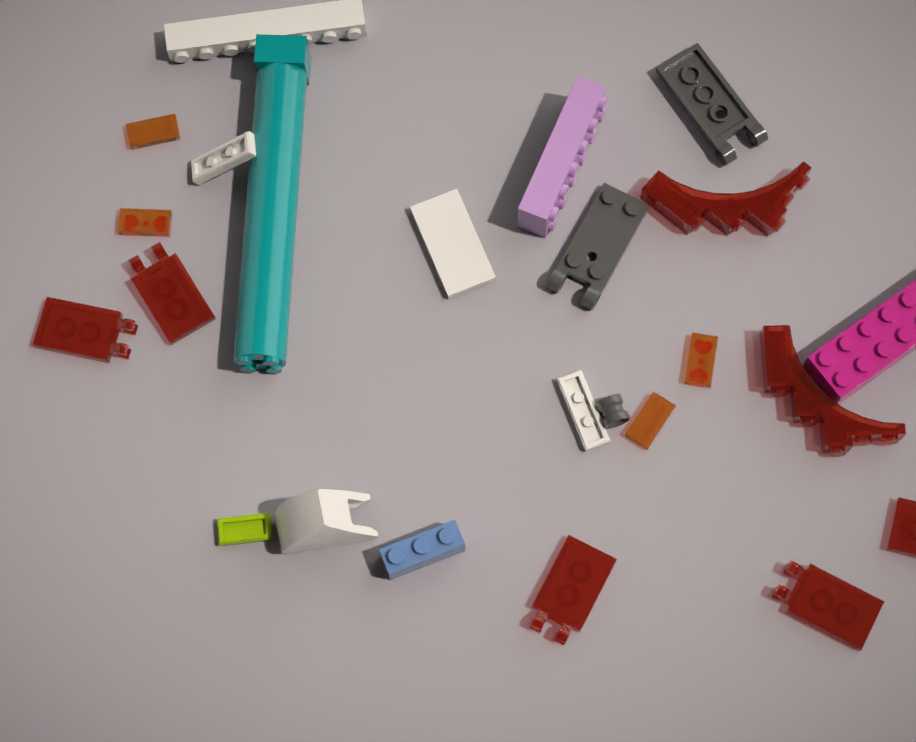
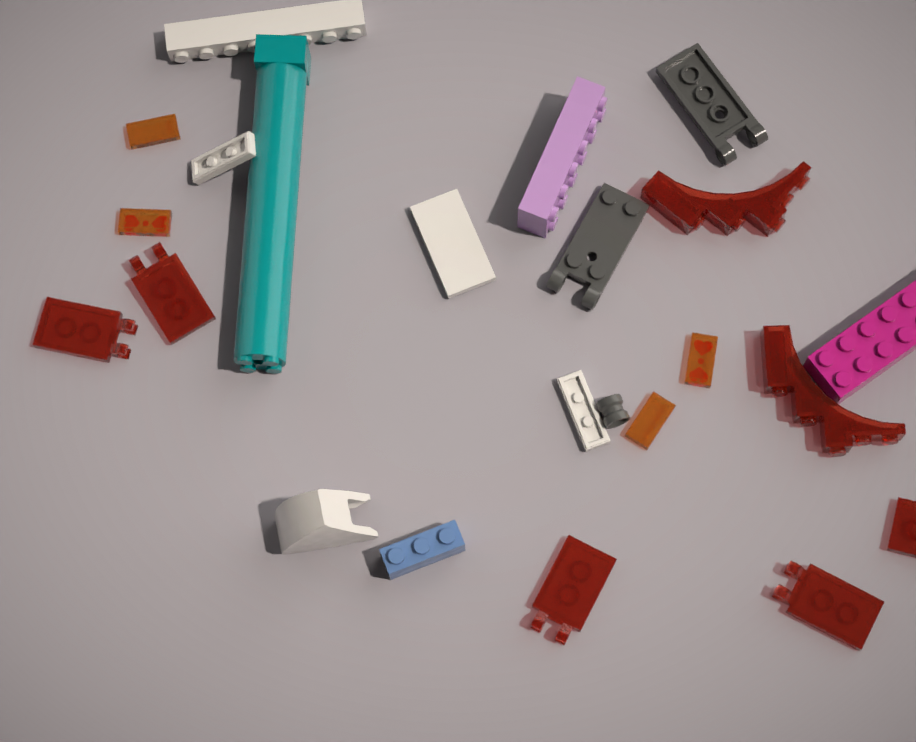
lime tile [217,513,273,547] -> none

